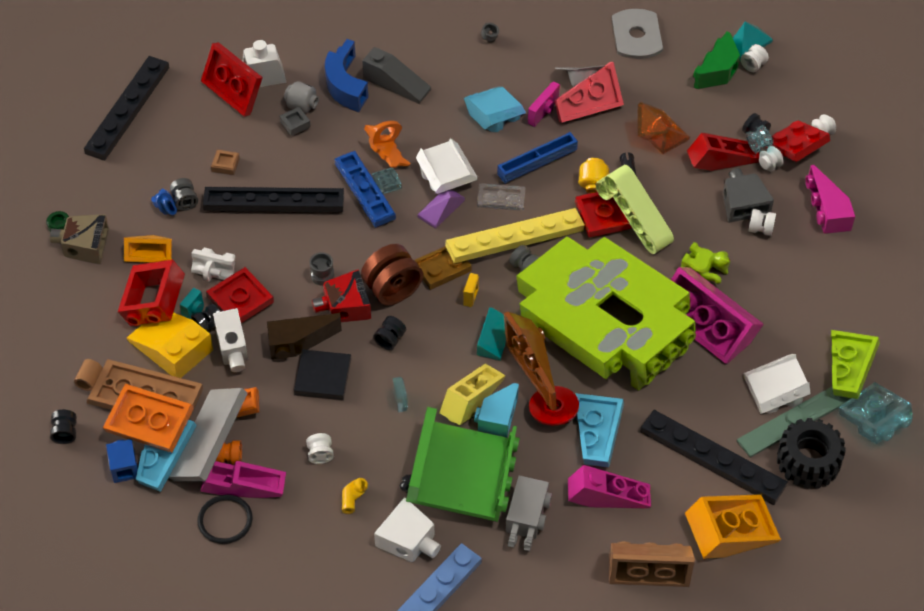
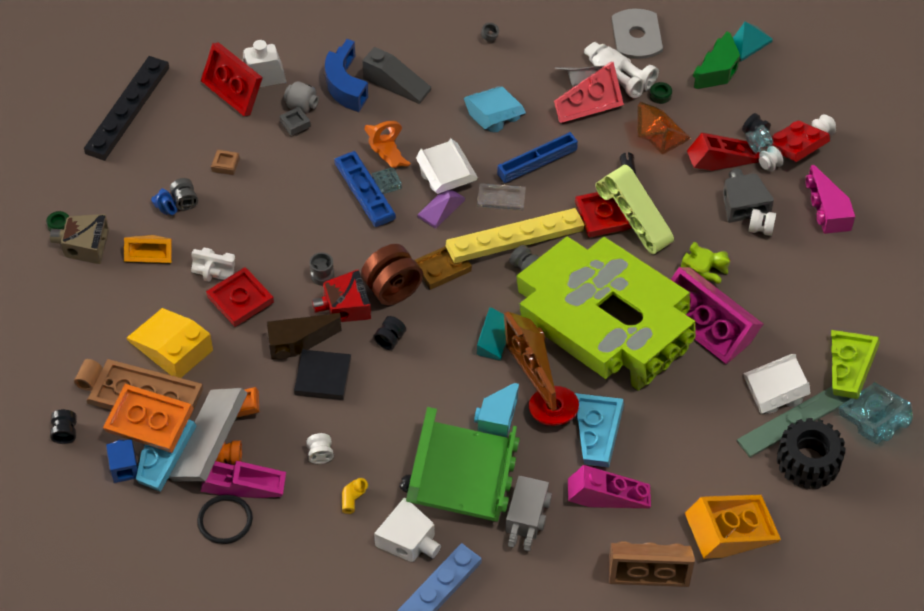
red window [118,259,185,326] -> none
teal plate [179,287,204,319] -> none
black wheel [191,303,220,333] -> none
black plate [203,187,344,212] -> none
white torso [213,308,248,372] -> none
clear light blue tile [393,377,408,412] -> none
light yellow slope [440,364,506,425] -> none
yellow tile [463,273,479,307] -> none
dark pink plate [528,81,560,127] -> none
yellow head [578,158,609,193] -> none
black plate [640,410,788,505] -> none
white wheel [740,44,769,73] -> none
none -> white piece [584,42,659,98]
none -> dark green tile [649,82,672,104]

